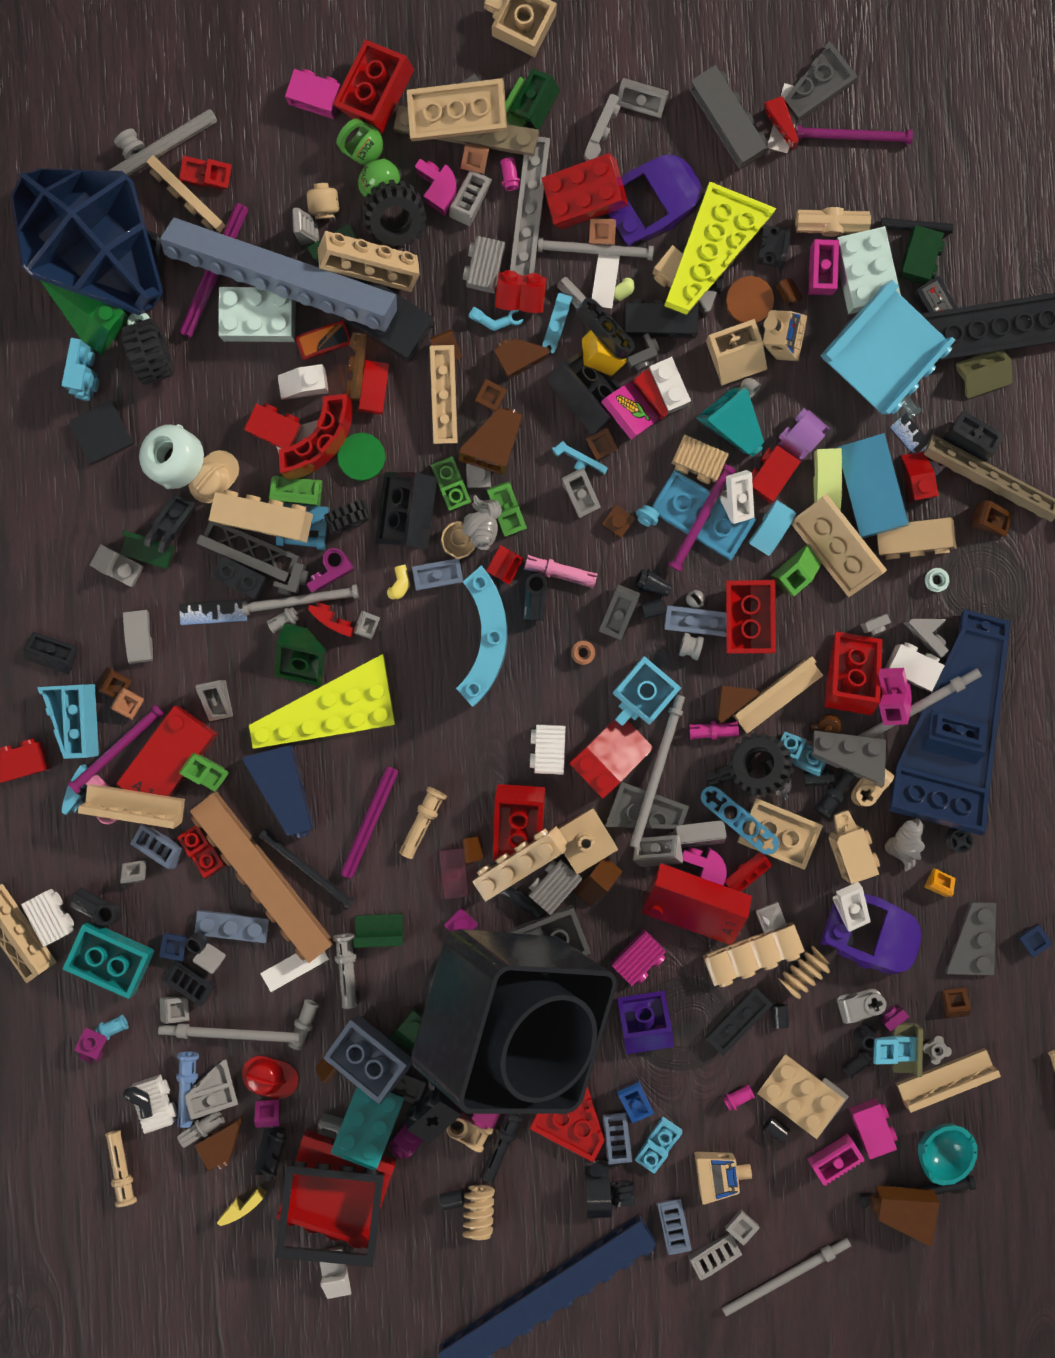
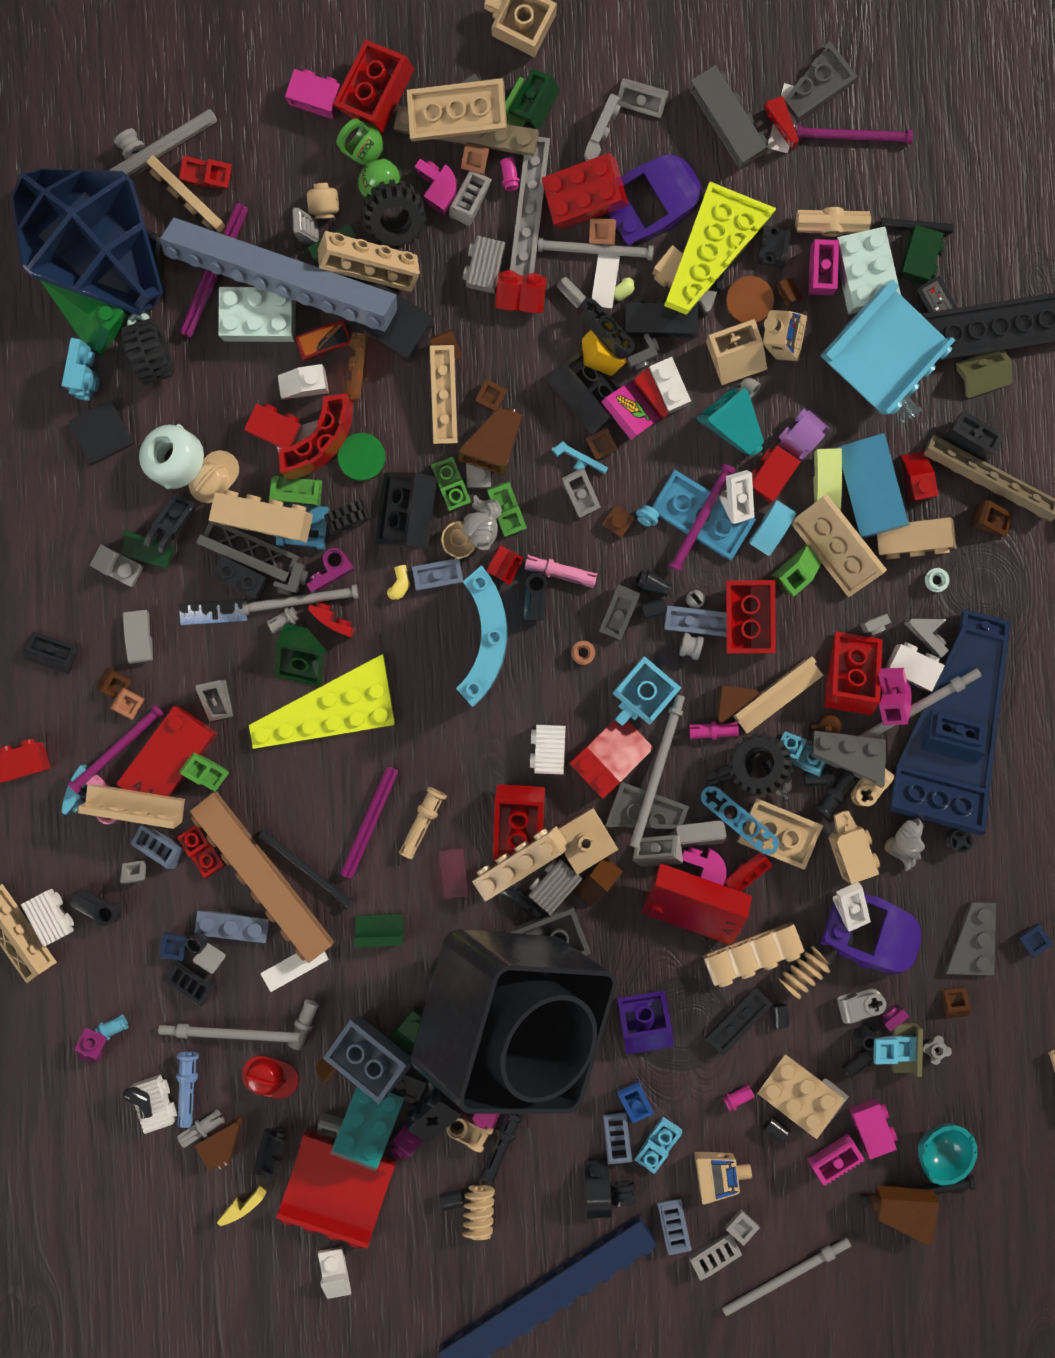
medium azure wedge [37,684,99,759] -> none
teal brick [63,921,155,999] -> none
tan pin [105,1130,137,1207] -> none
light grey slope [160,996,189,1024] -> none
light grey wing [184,1059,238,1120] -> none
dark blue slope [243,745,314,838] -> none
magenta plate [254,1100,281,1128] -> none
black window [275,1161,384,1267] -> none
light grey pin [333,933,358,1009] -> none
light grey slope [353,611,380,640] -> none
red slope [358,360,389,415] -> none
magenta plate [444,907,478,932] -> none
reddish brown slope [462,836,483,863] -> none
medium azure arm [468,307,524,331] -> none
reddish brown slope [494,339,550,380] -> none
red plate [529,1086,604,1162] -> none
medium azure piece [543,293,572,354] -> none
dark pink brick [611,929,666,986] -> none
tan brick [671,434,728,484] -> none
light grey tile [755,901,787,933] -> none
sticker [890,413,946,476] -> none
tan fence [896,1048,1001,1113] -> none
light orange slope [924,868,955,897] -> none

